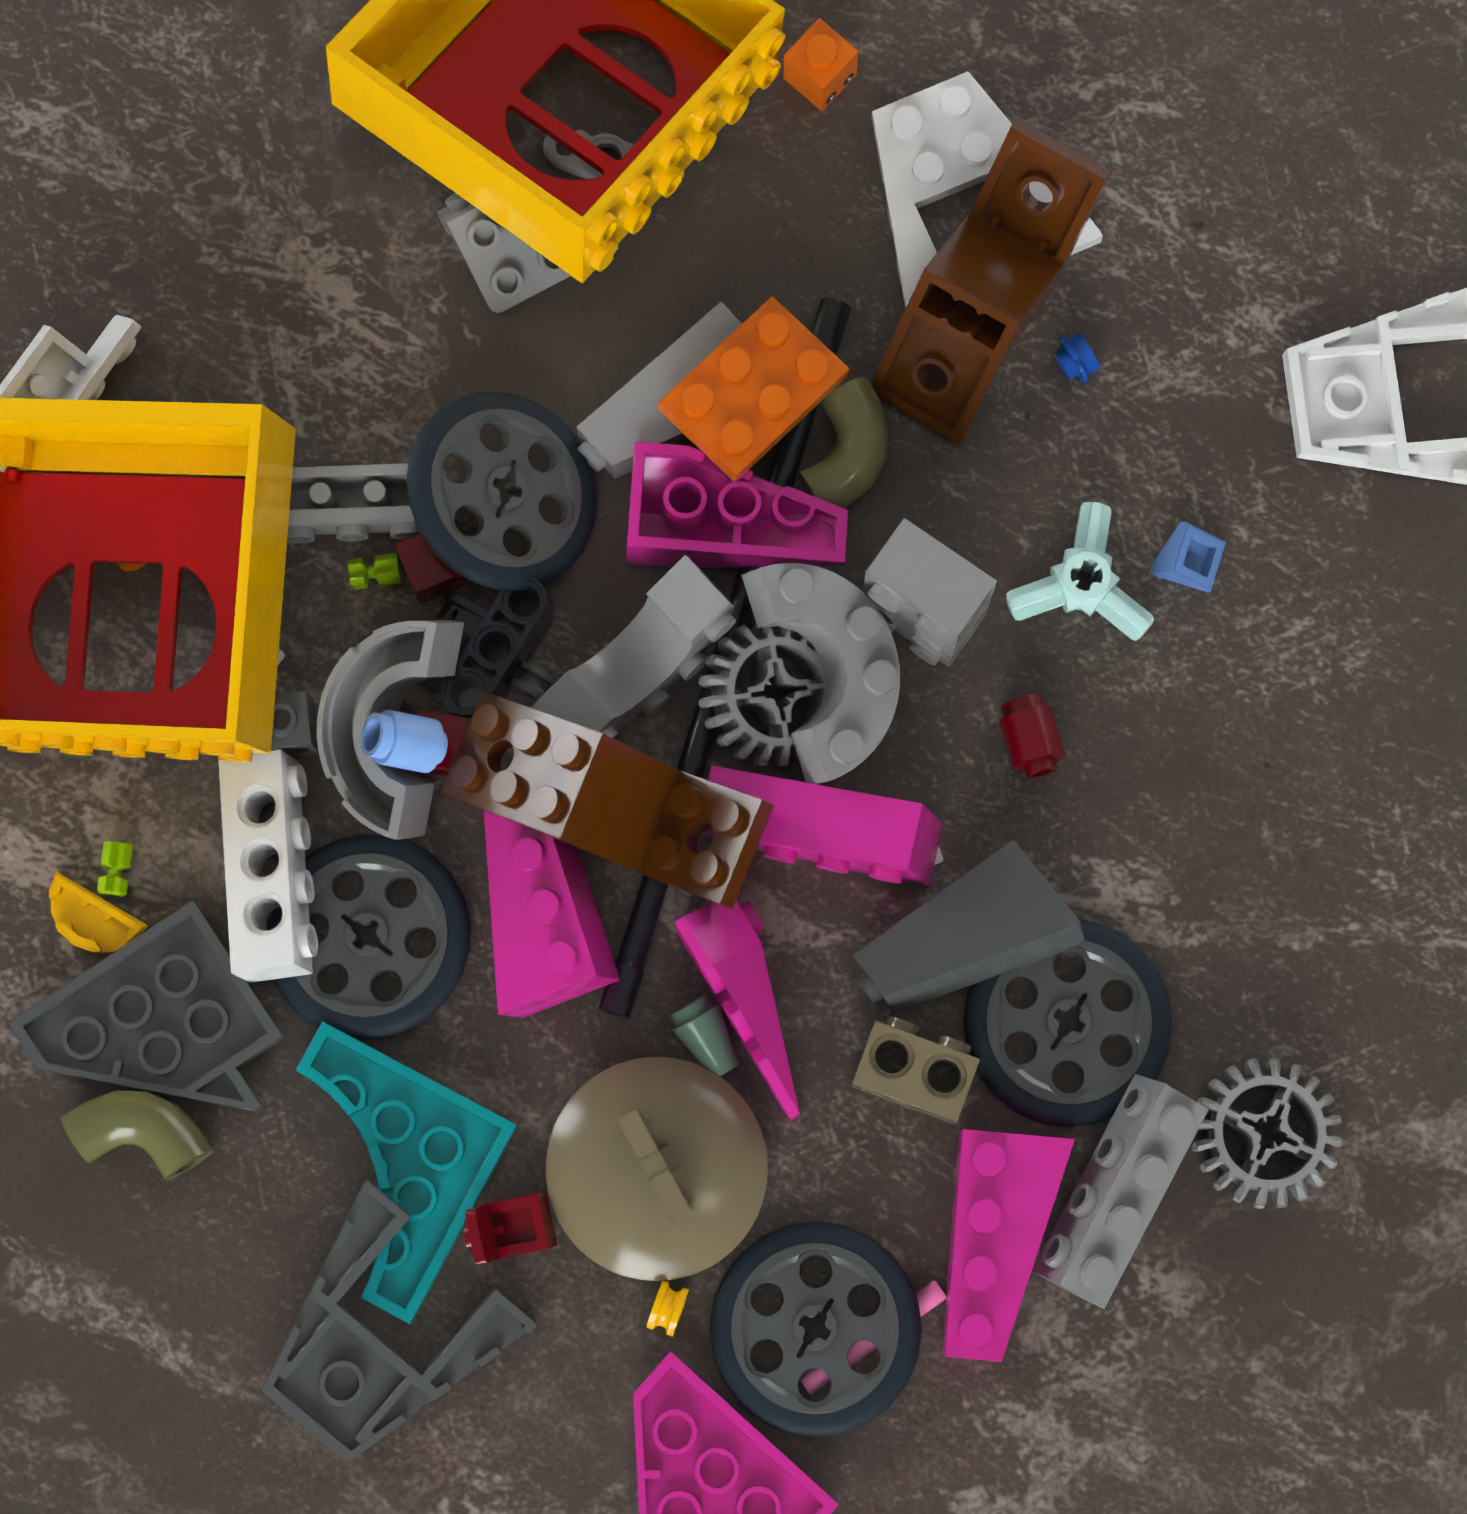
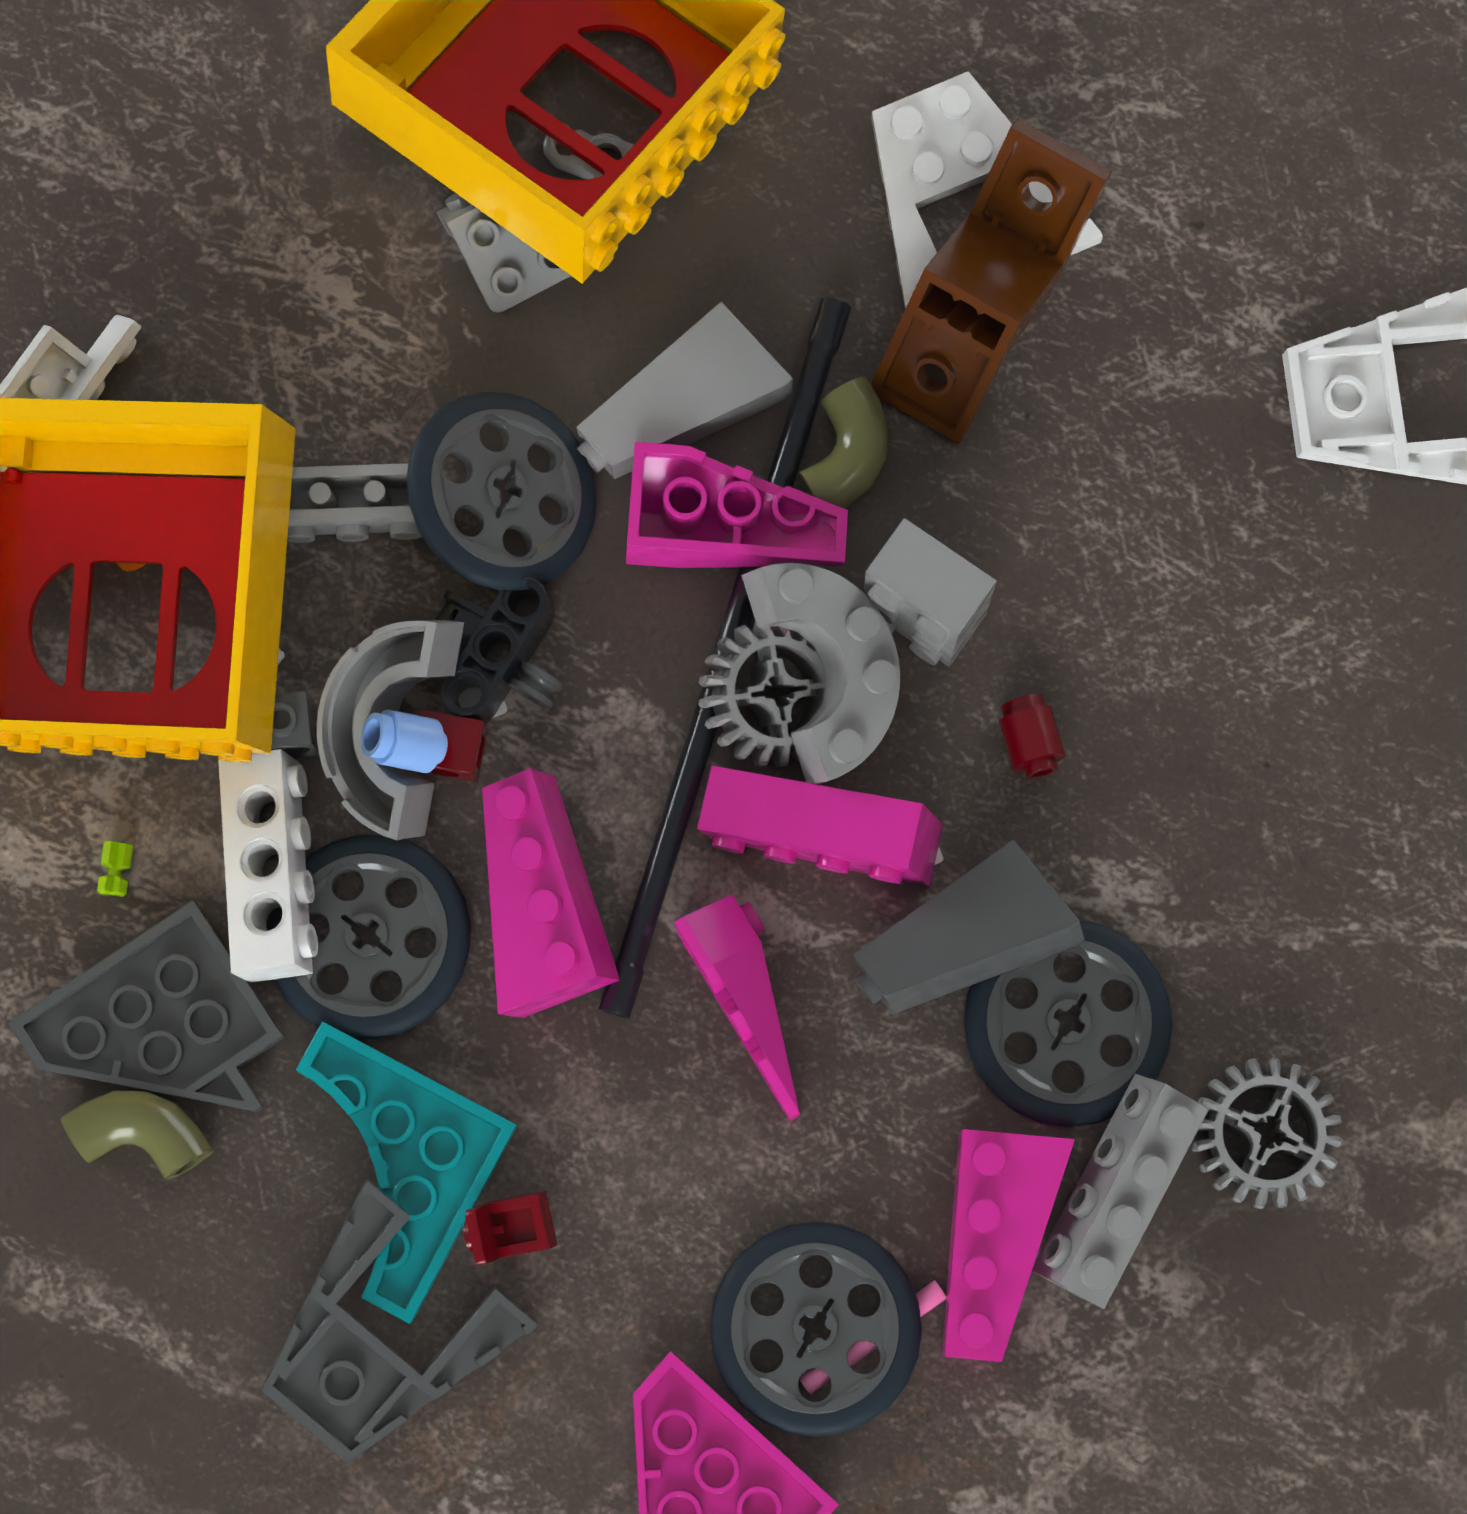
yellow tile [49,871,151,954] -> none
lime piece [347,552,403,590] -> none
dark red brick [395,520,473,604] -> none
reddish brown bracket [441,691,774,909] -> none
light grey brick [530,555,736,739] -> none
dark tan bracket [546,1057,768,1281] -> none
yellow bush [646,1281,689,1337] -> none
orange plate [658,296,850,482] -> none
sand green cone [669,993,740,1076] -> none
orange brick [783,18,859,112] -> none
dark tan brick [851,1016,980,1125] -> none
light aqua bush [1006,502,1154,641] -> none
blue plate [1053,332,1100,383] -> none
medium blue slope [1149,522,1226,592] -> none

